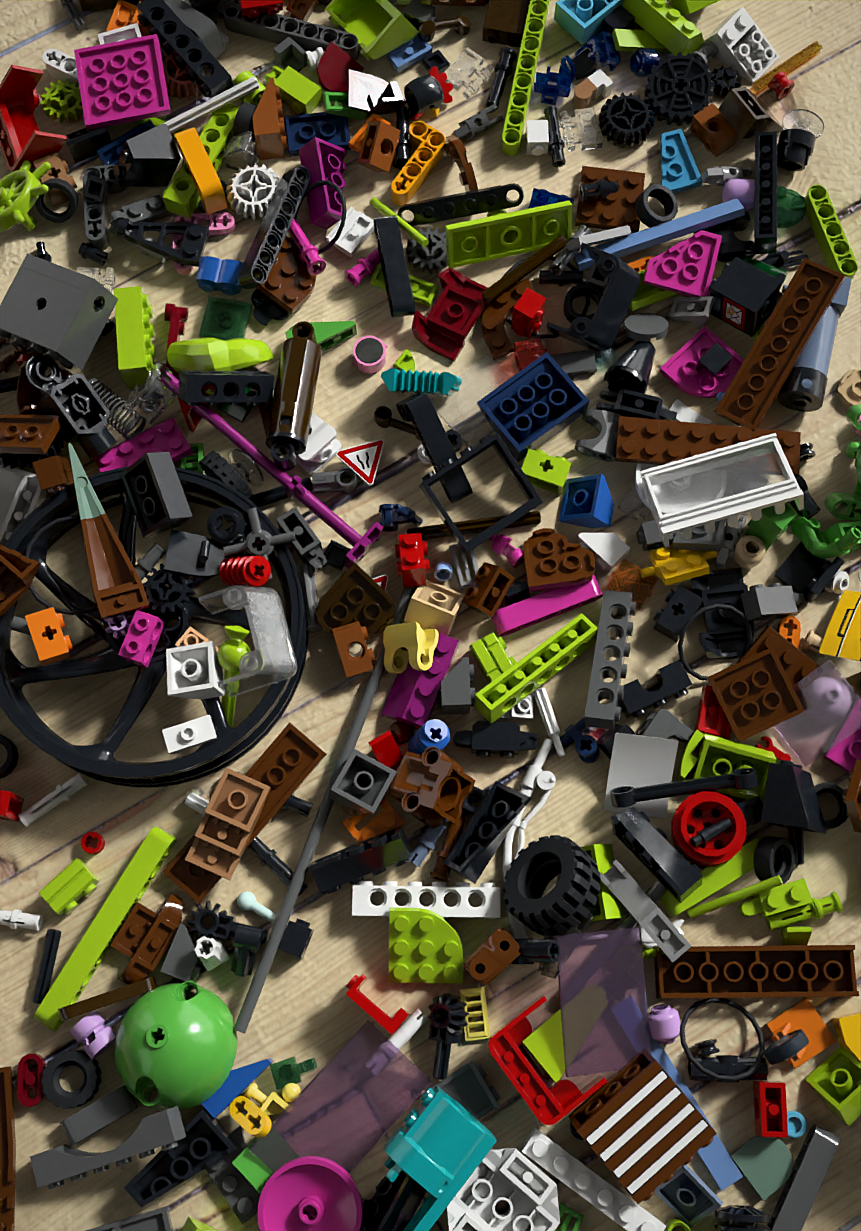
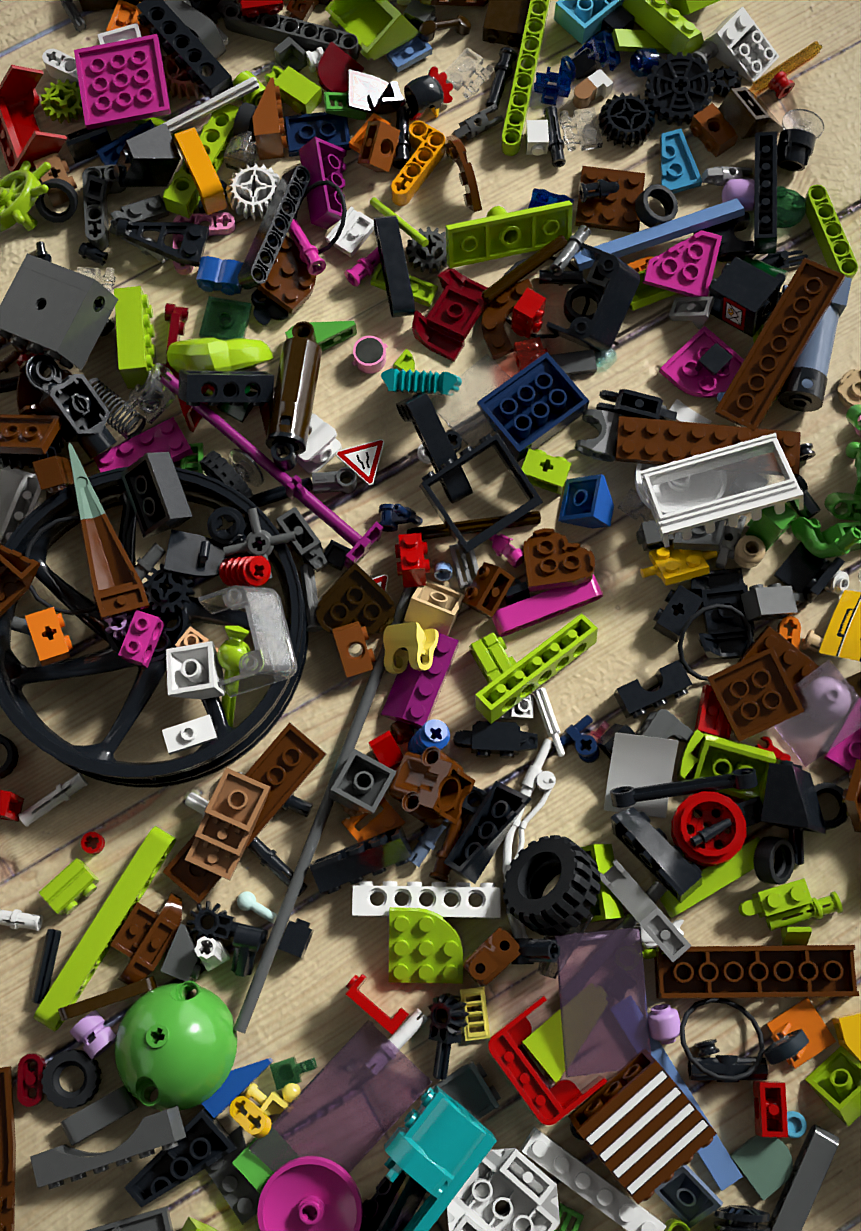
dark brown bar [374,406,421,441] -> none
black plate [397,183,524,226] -> none
black tile [422,49,450,74] -> none
dark grey slope [441,657,475,715] -> none
light grey tile [566,225,631,251] -> none
white slope [576,533,630,574] -> none
dark grey brick [584,590,636,730] -> none
black cone [604,341,656,394] -> none
clear orange piece [605,559,659,611] -> none
dark grey tile [624,313,668,342] -> none
lime bar [687,875,783,919] -> none

